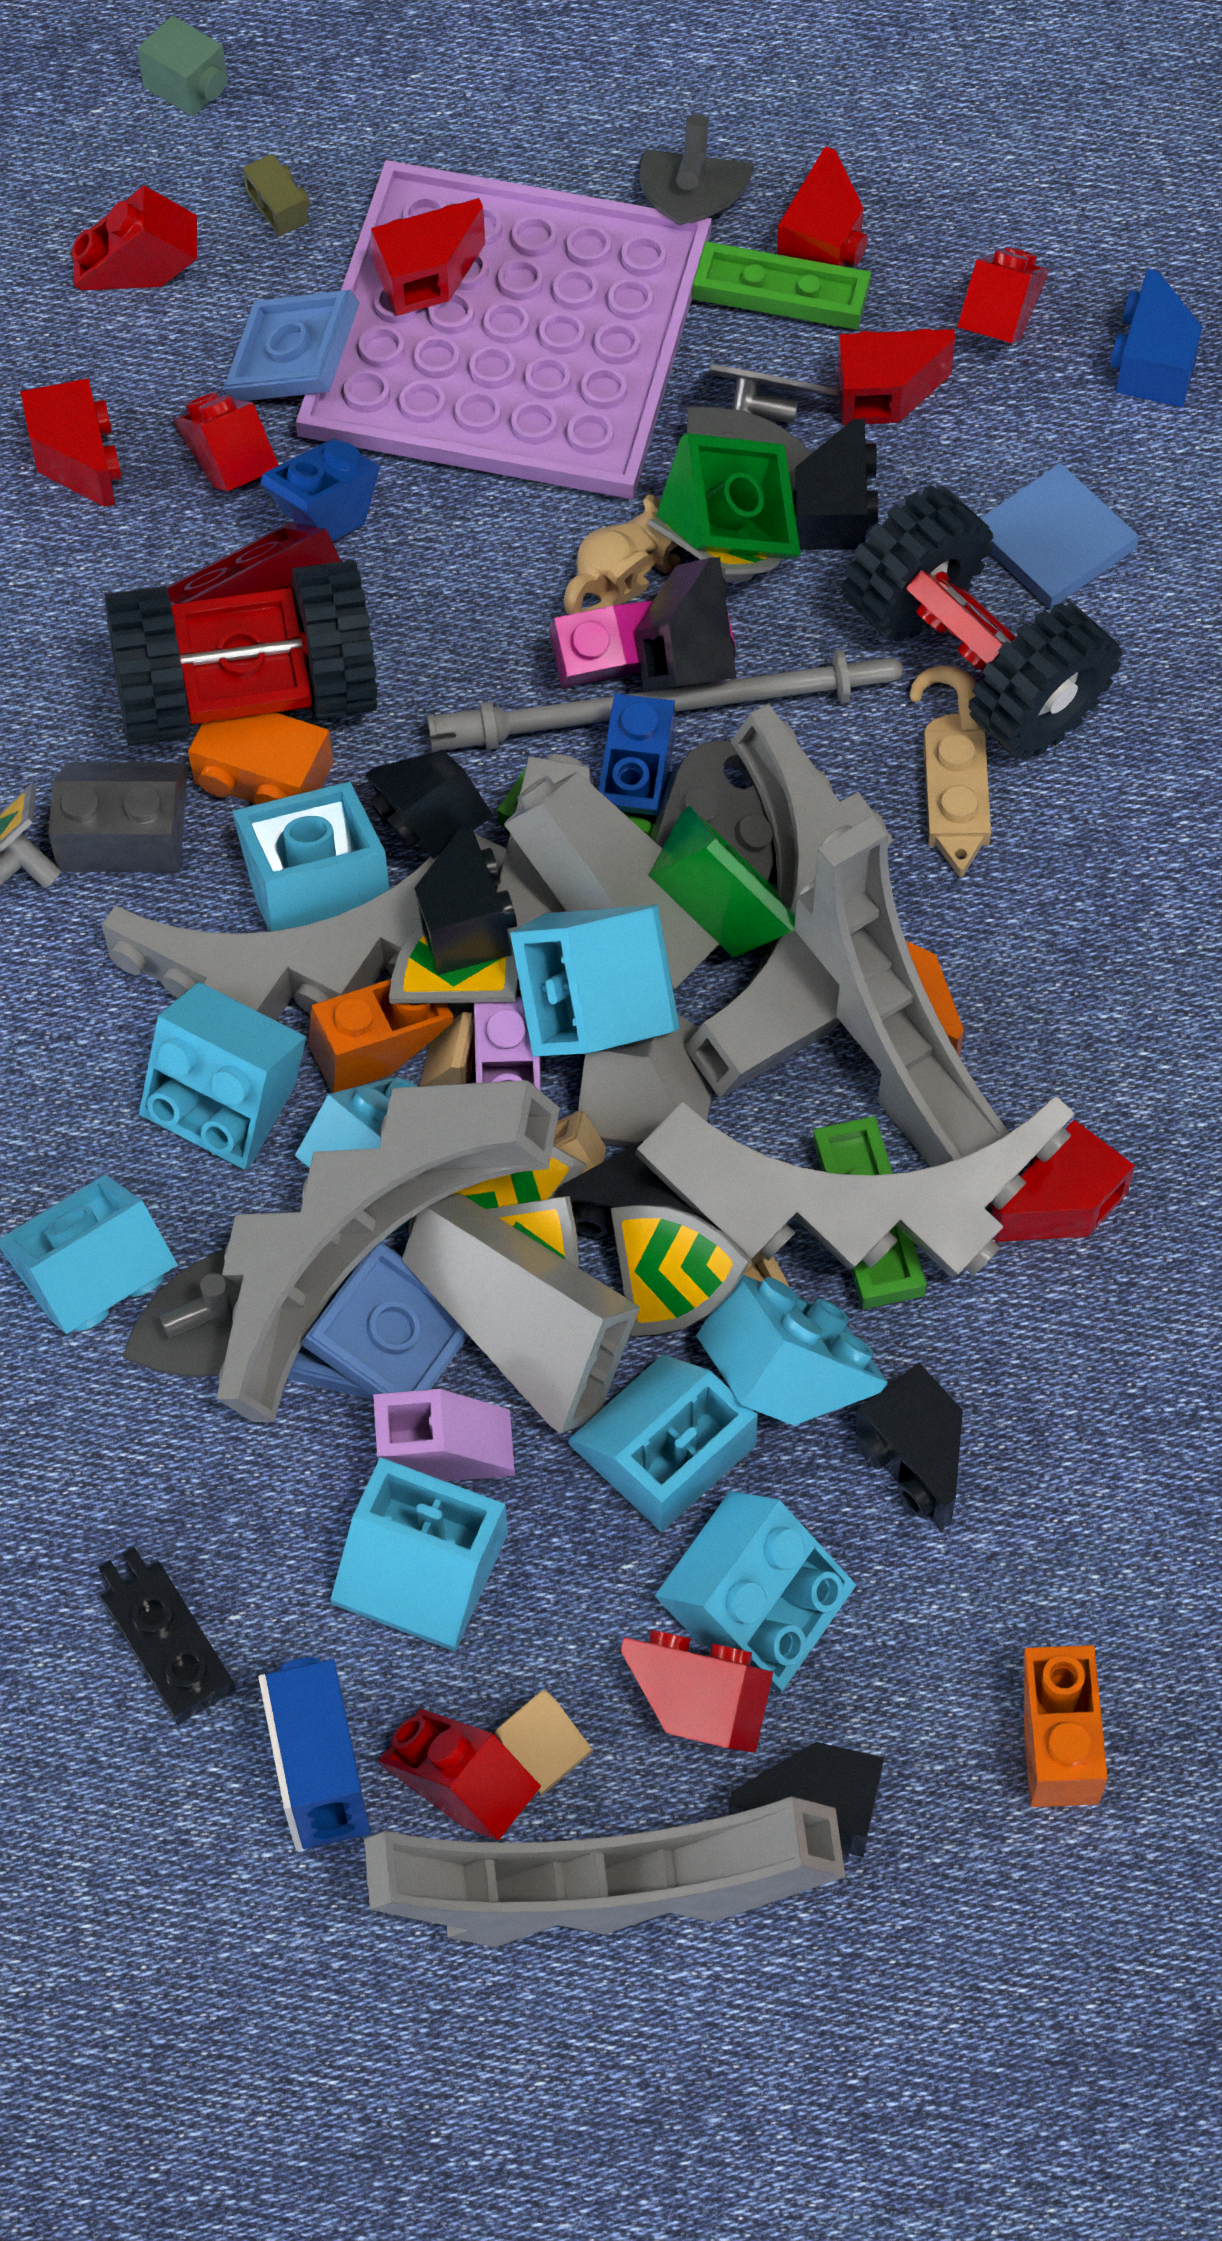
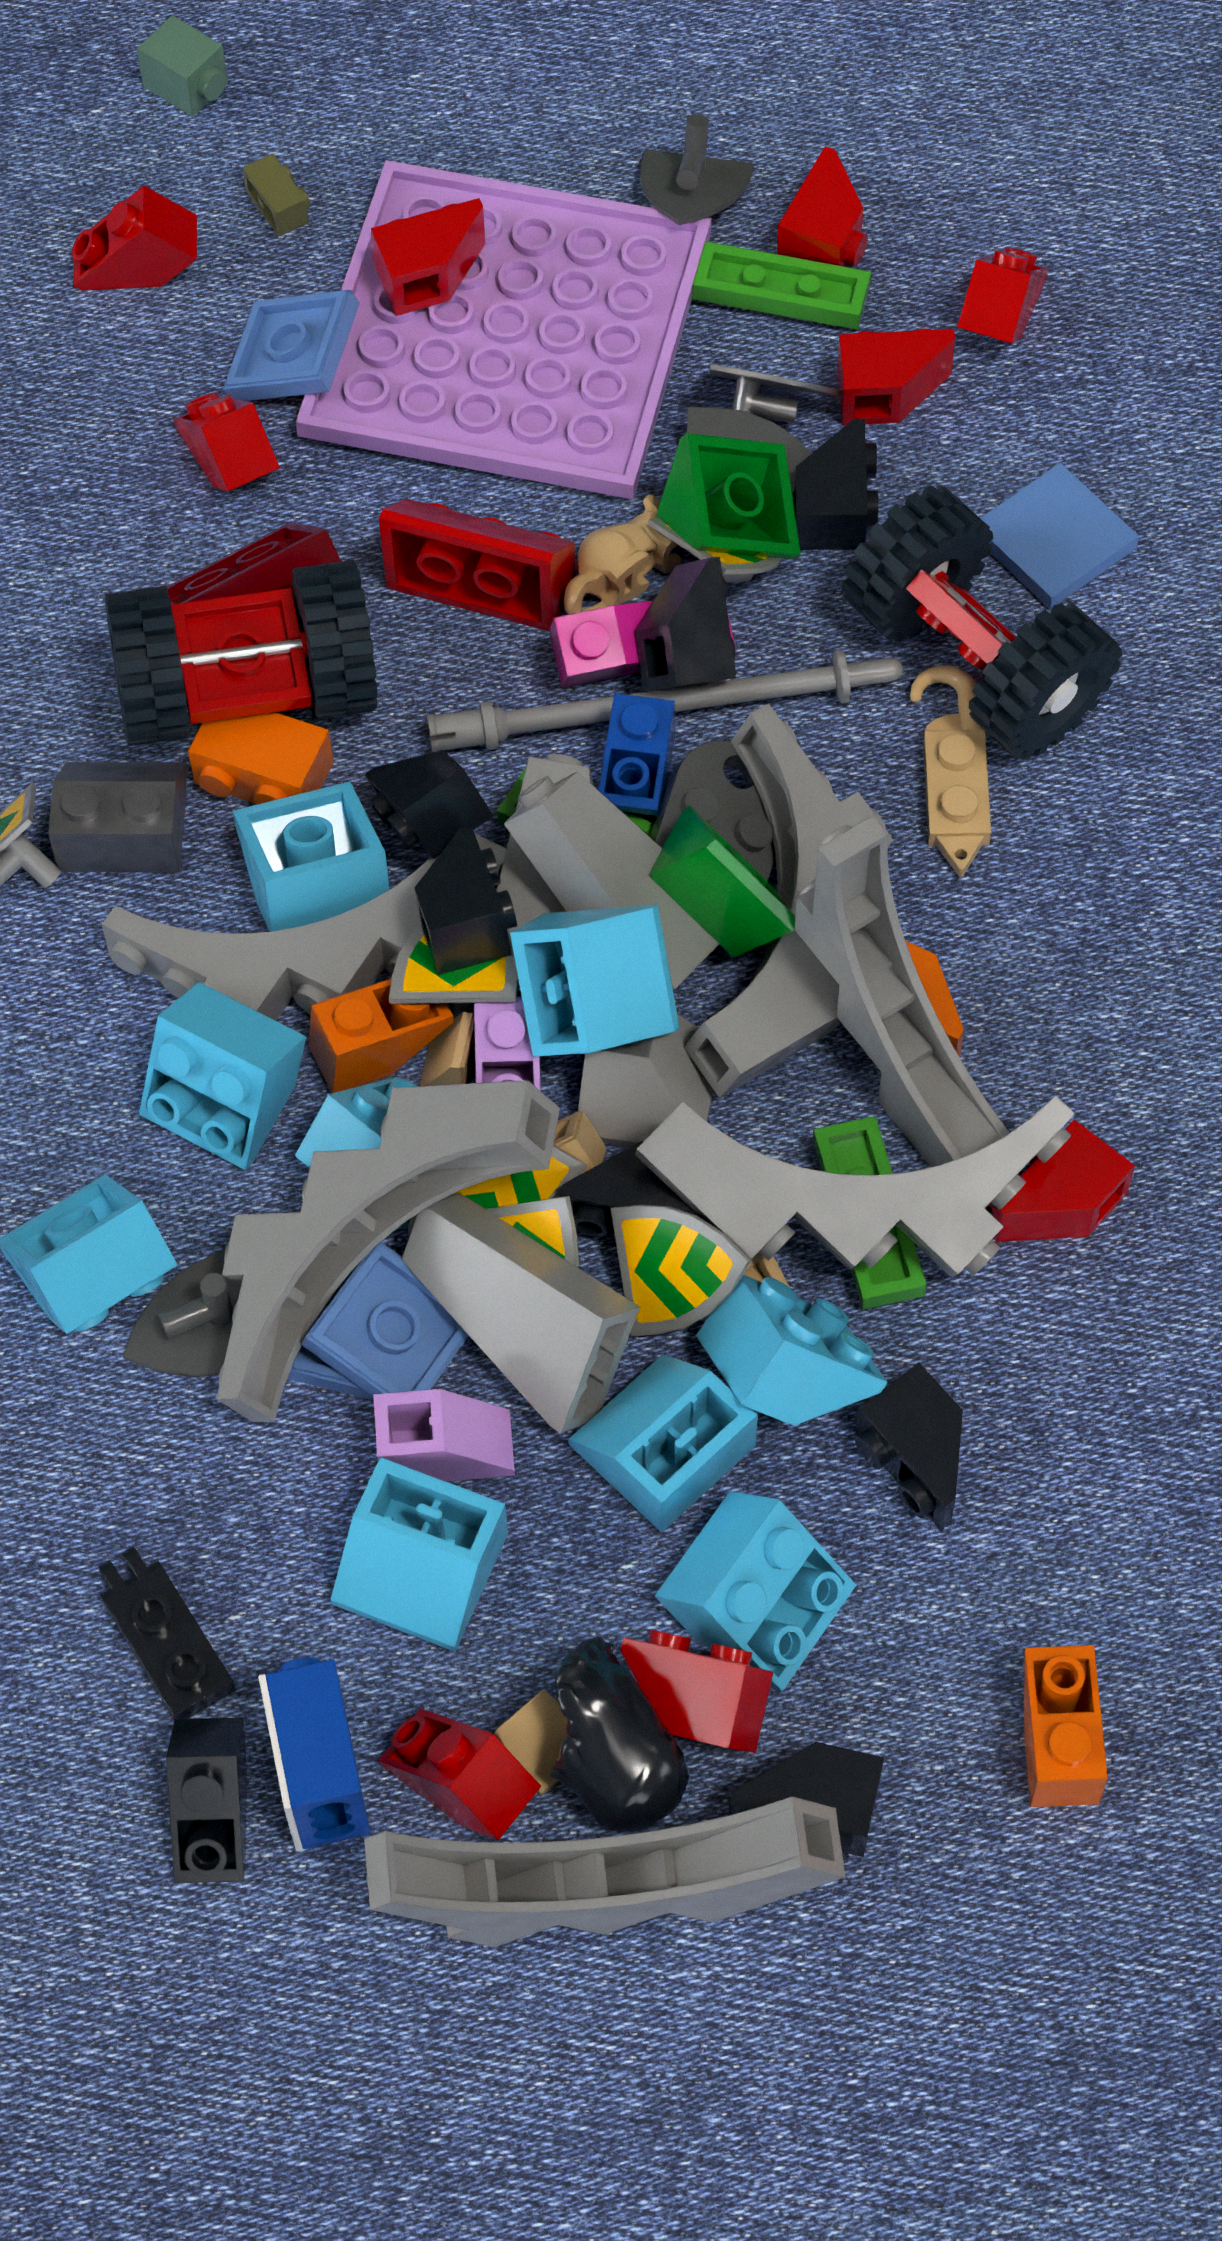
red slope [20,378,122,507] -> none
blue slope [261,438,380,541] -> none
blue slope [1110,269,1202,407] -> none
none -> black slope [166,1717,247,1883]
none -> red slope [379,498,576,631]
none -> black piece [549,1637,690,1833]

